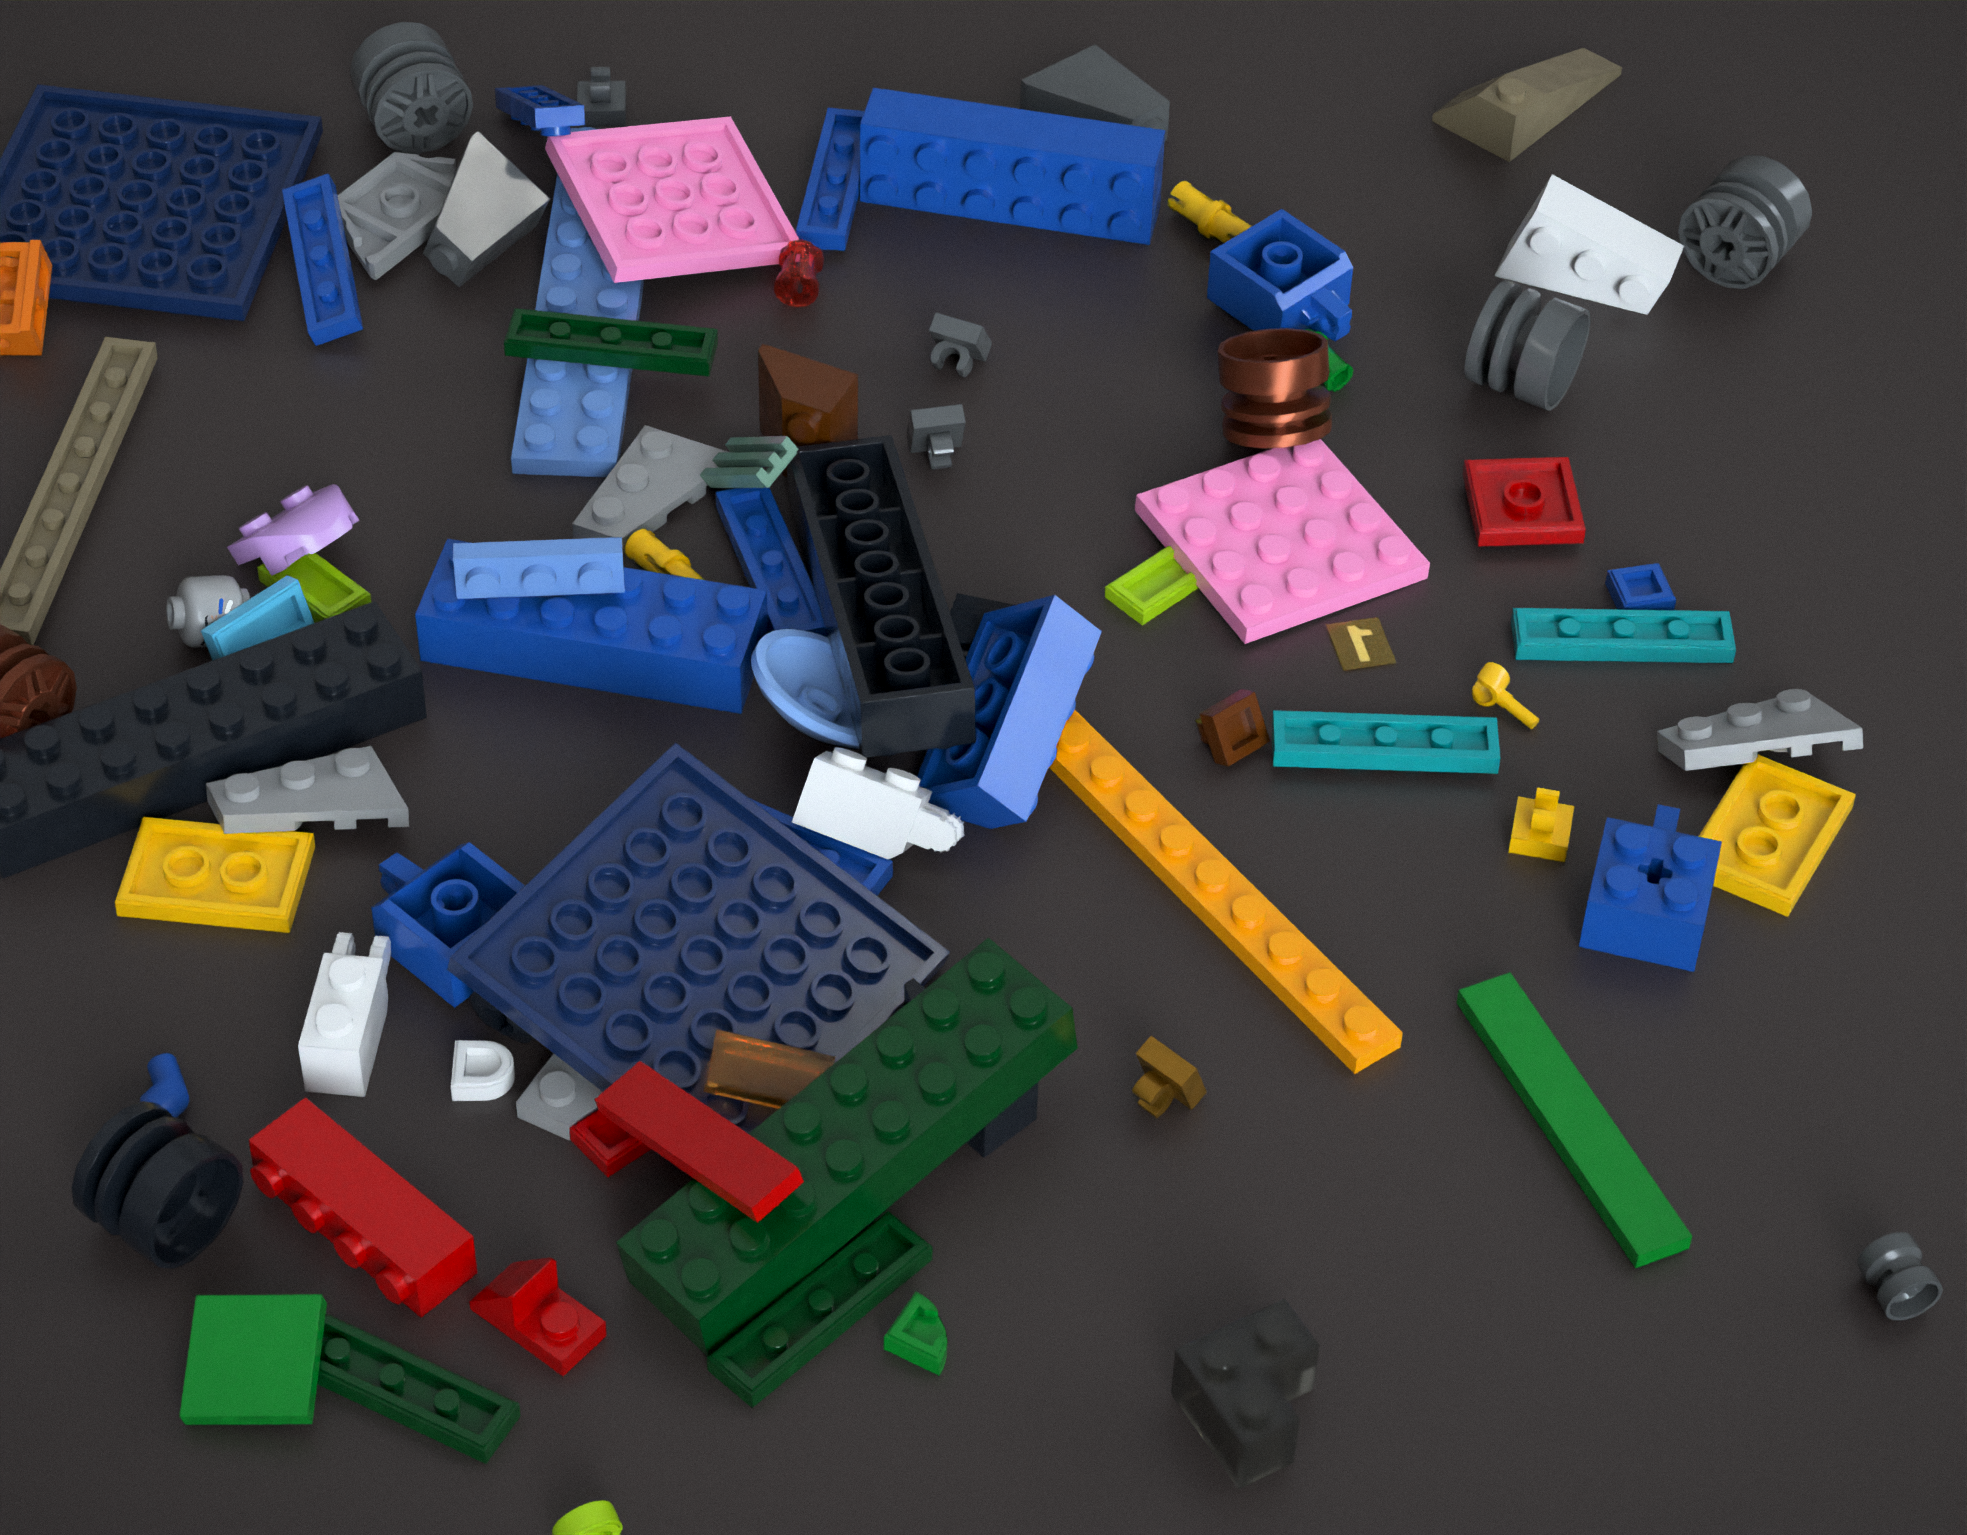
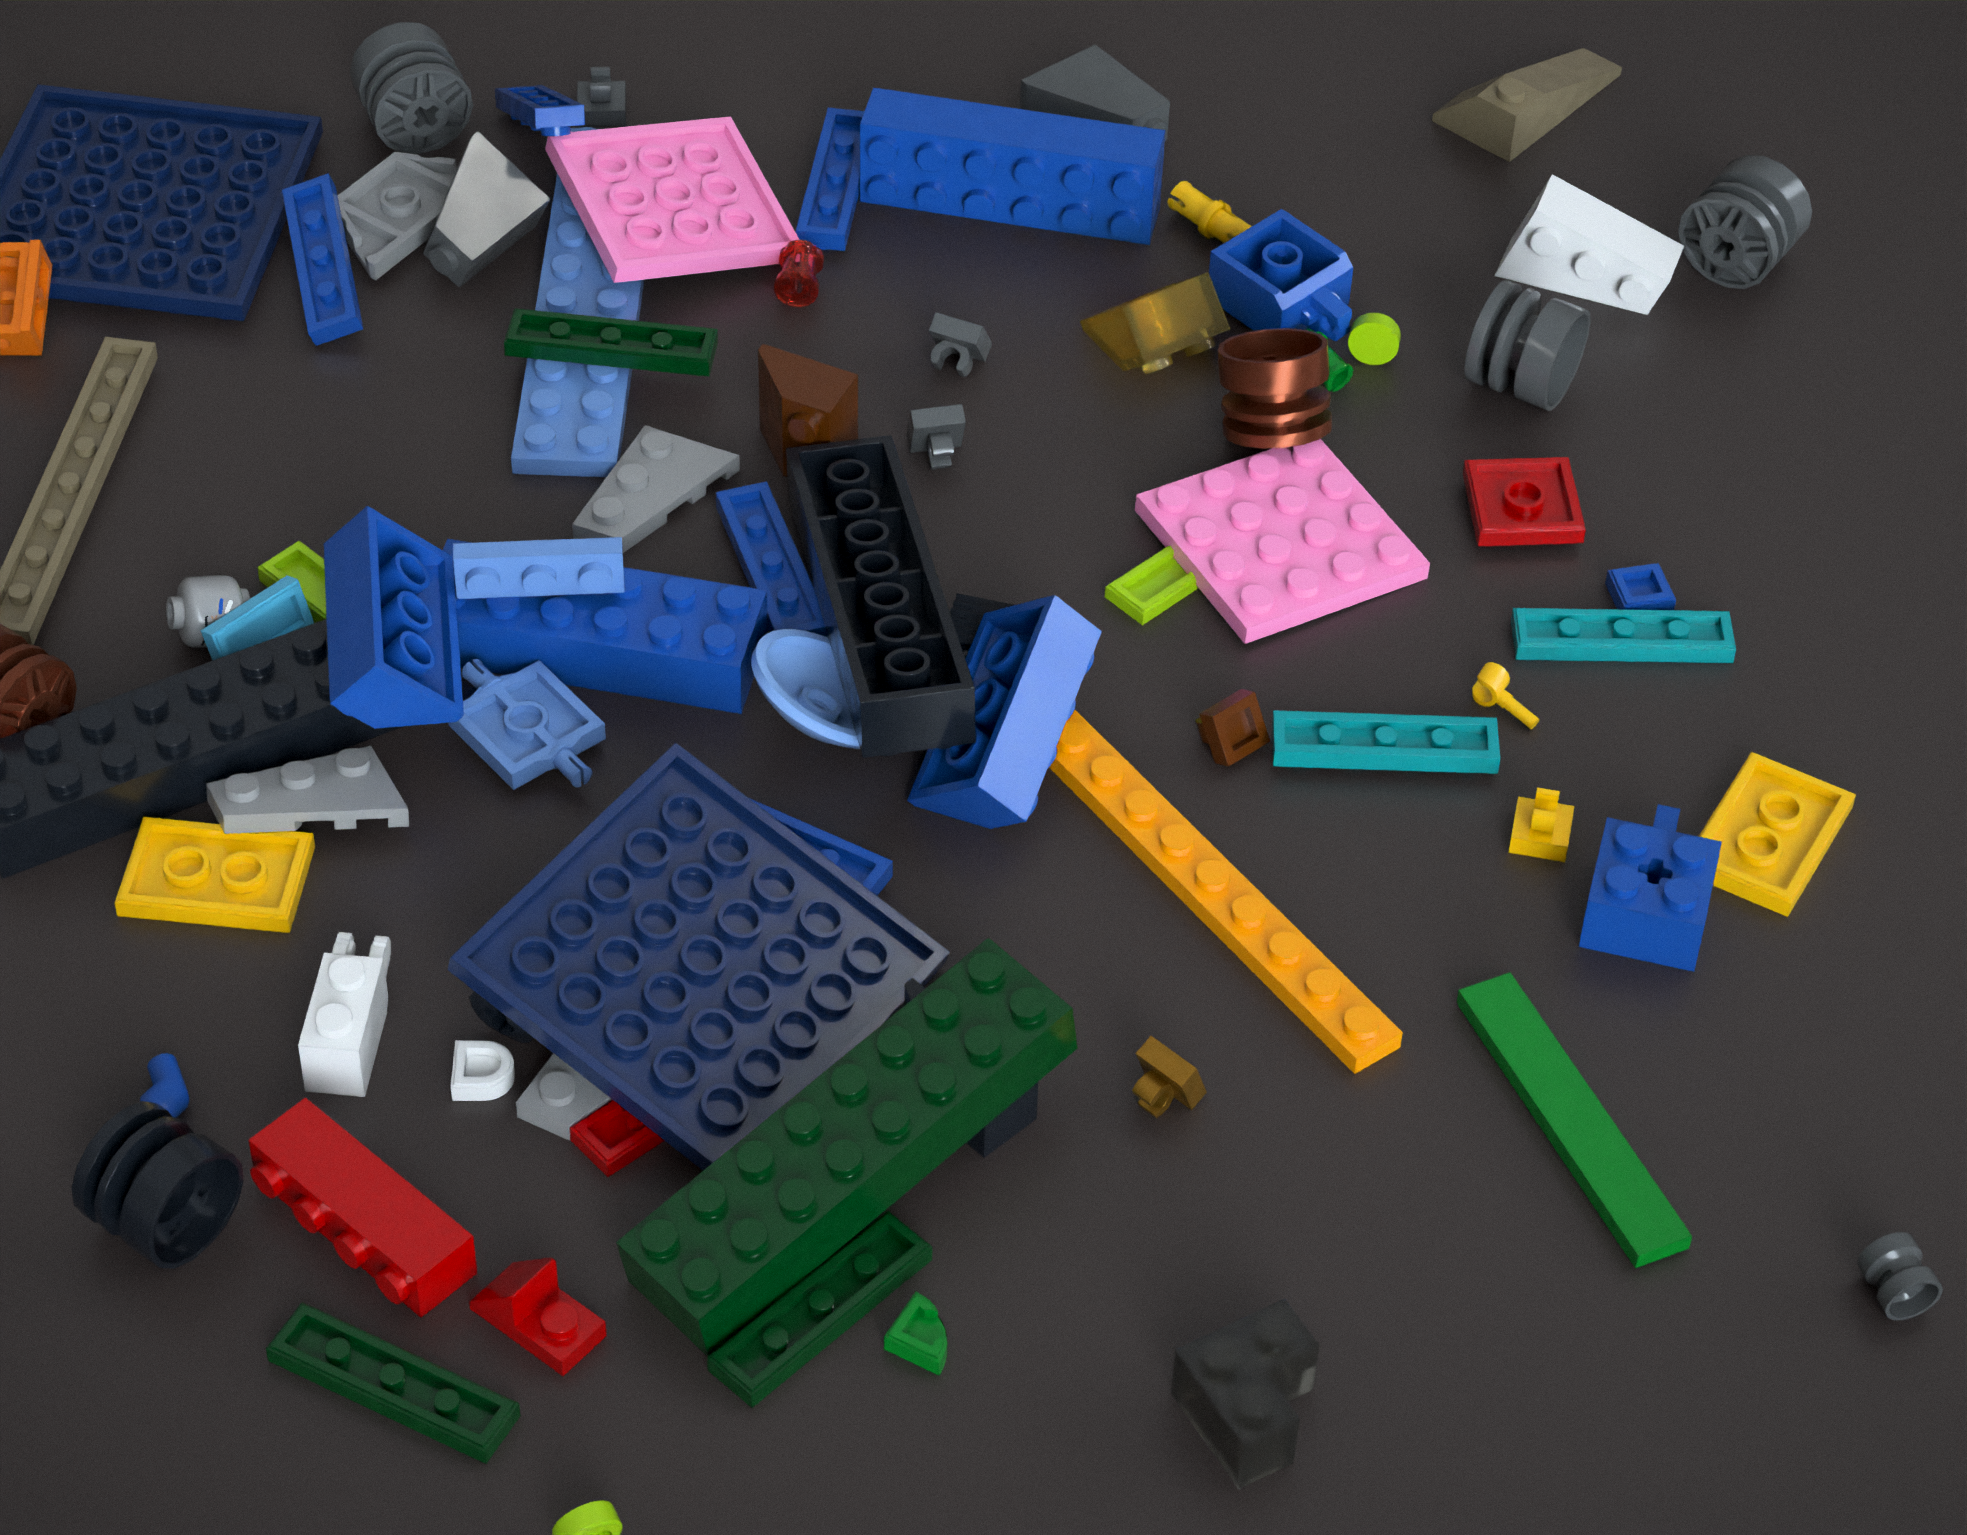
green tile [179,1294,327,1425] -> none
lavender slope [227,484,359,576] -> none
blue hinge [371,842,525,1008] -> none
red tile [594,1061,804,1223] -> none
yellow pin [625,529,705,580] -> none
sand green tile [700,436,799,488] -> none
clear orange tile [703,1030,835,1109] -> none
white hinge [792,747,965,859] -> none
clear yellow sticker [1326,617,1396,670] -> none
light grey wing [1657,689,1863,771] -> none
none -> blue slope [324,506,464,729]
none -> medium blue plate [448,659,606,790]
none -> clear yellow slope [1080,272,1230,374]
none -> lime tile [1348,313,1401,365]

